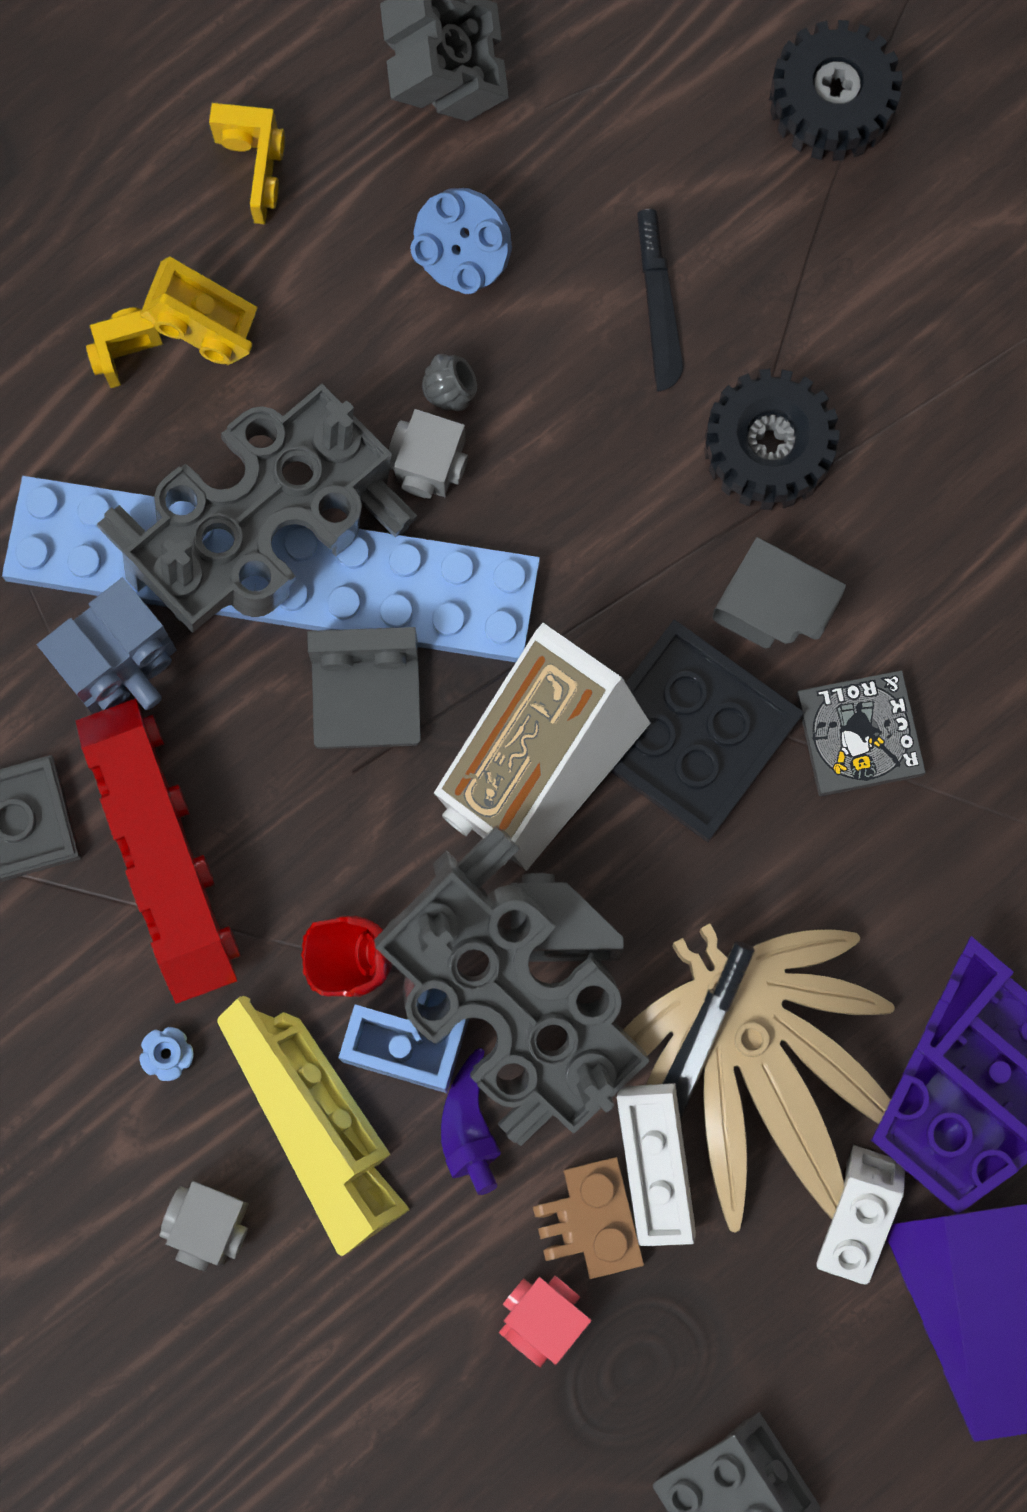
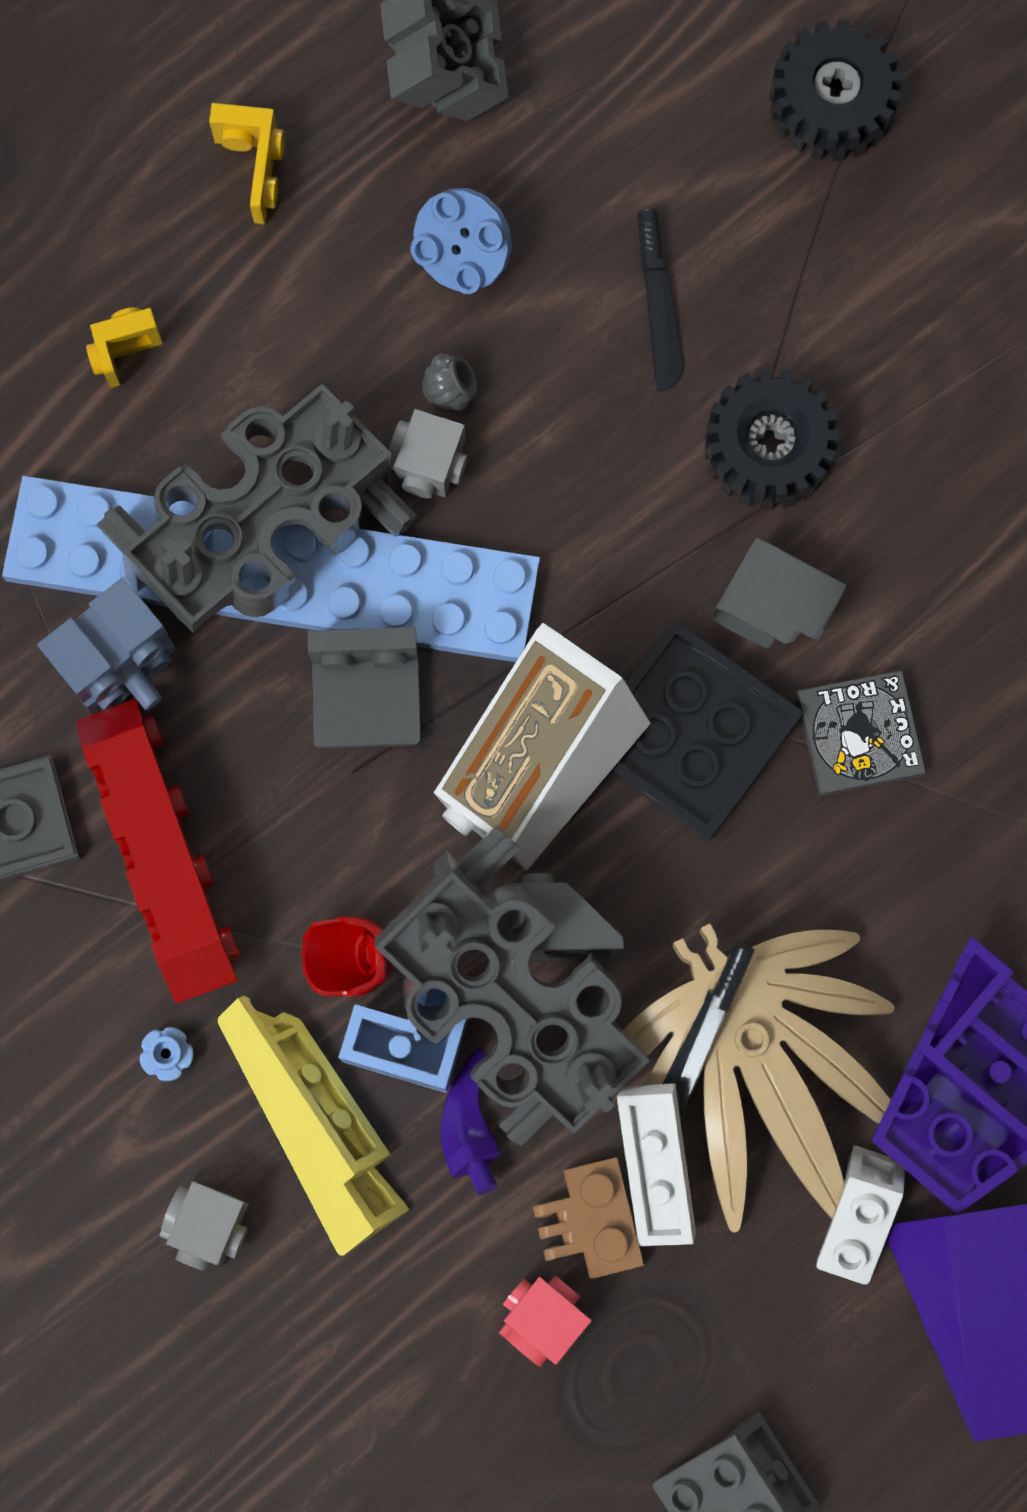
yellow bracket [140,256,258,365] -> none

